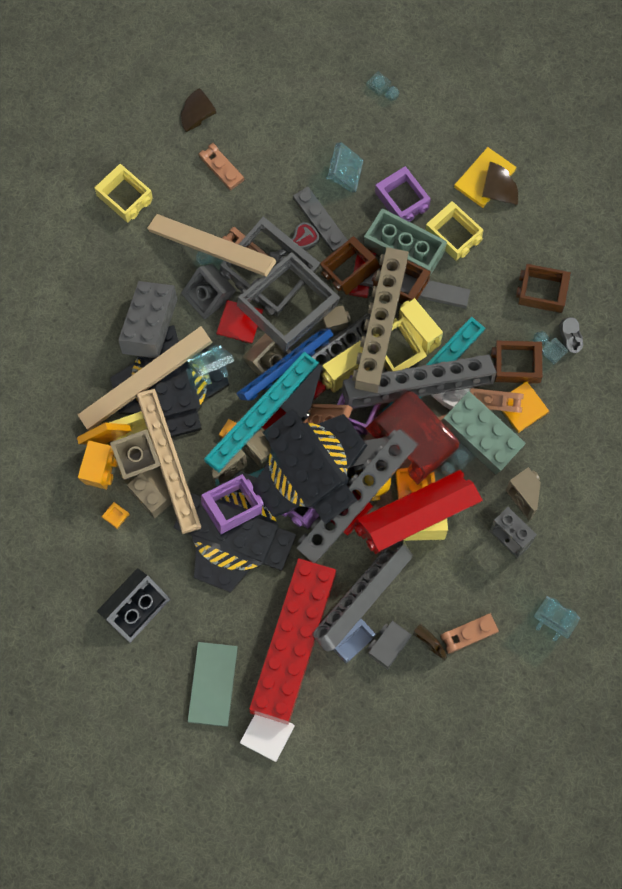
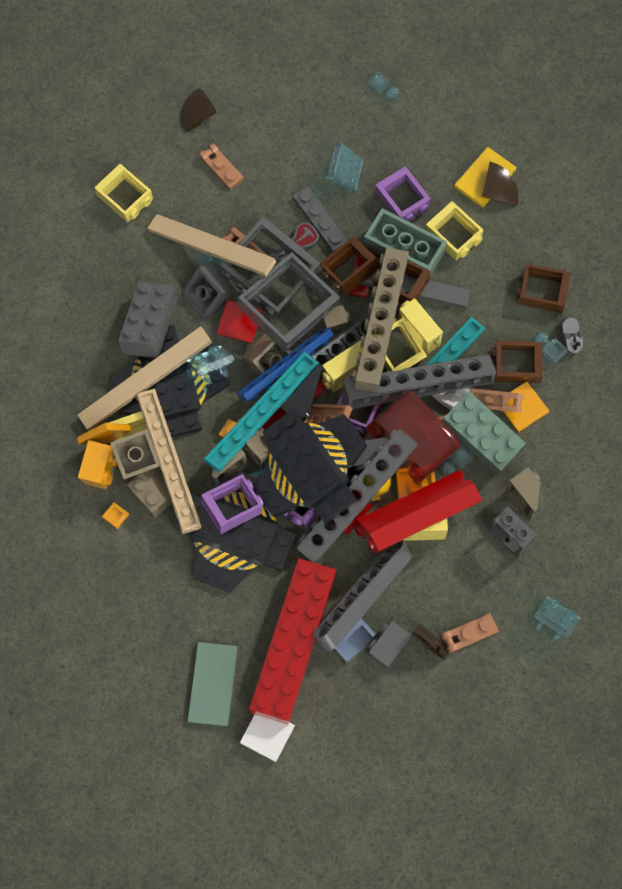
black slope [96,568,171,643] -> none

